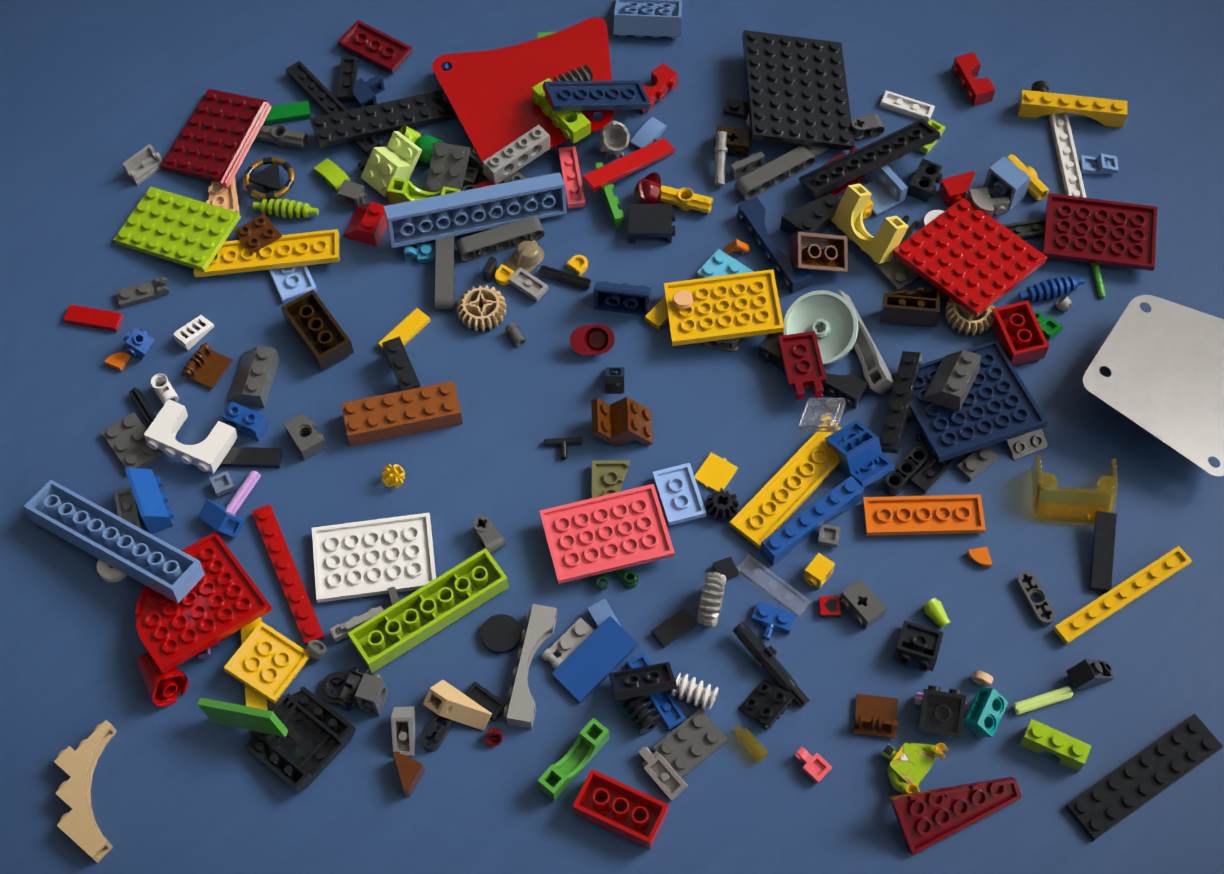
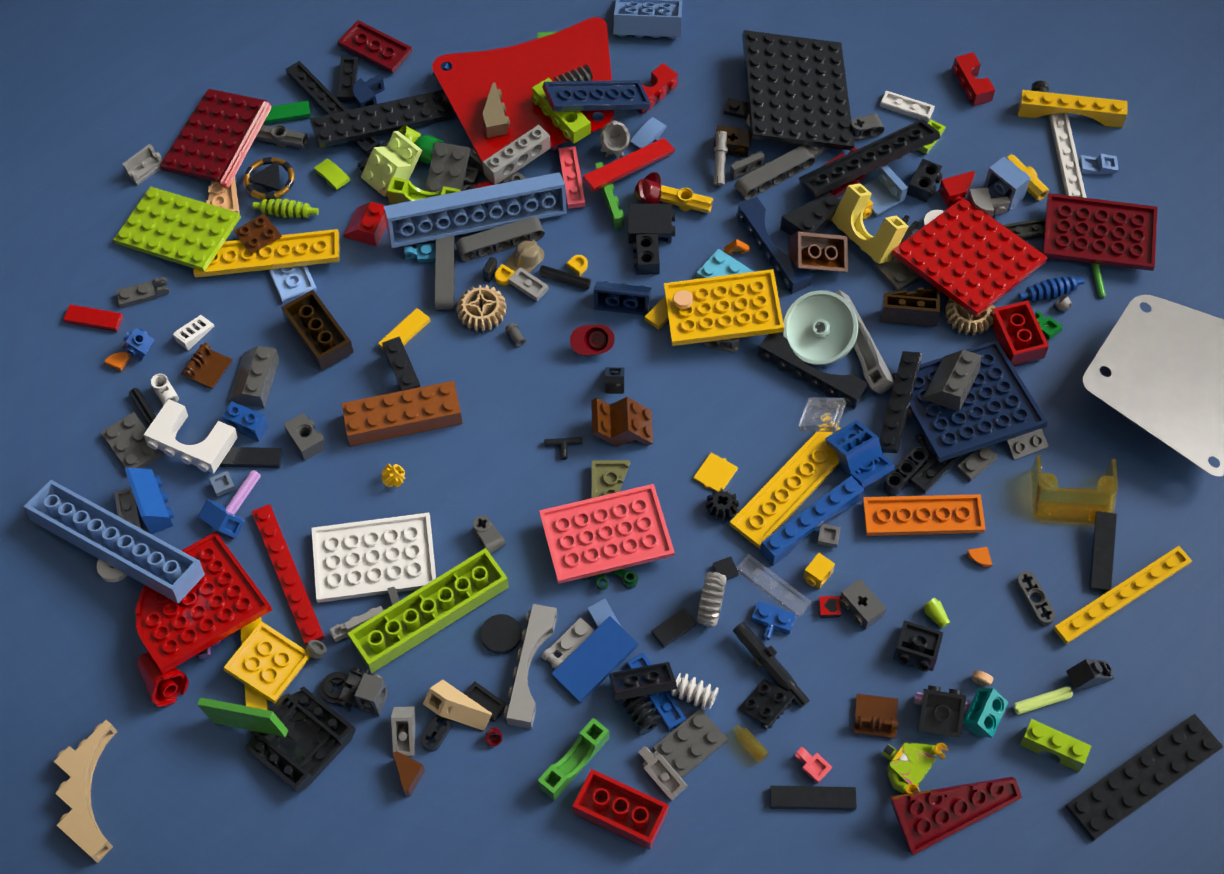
dark grey brick [337,180,367,209] -> none
light blue plate [652,463,706,526] -> none
dark red tile [778,331,827,401] -> none
none -> dark tan slope [482,82,510,138]
none -> black brick [633,234,660,275]
none -> black tile [770,786,857,810]

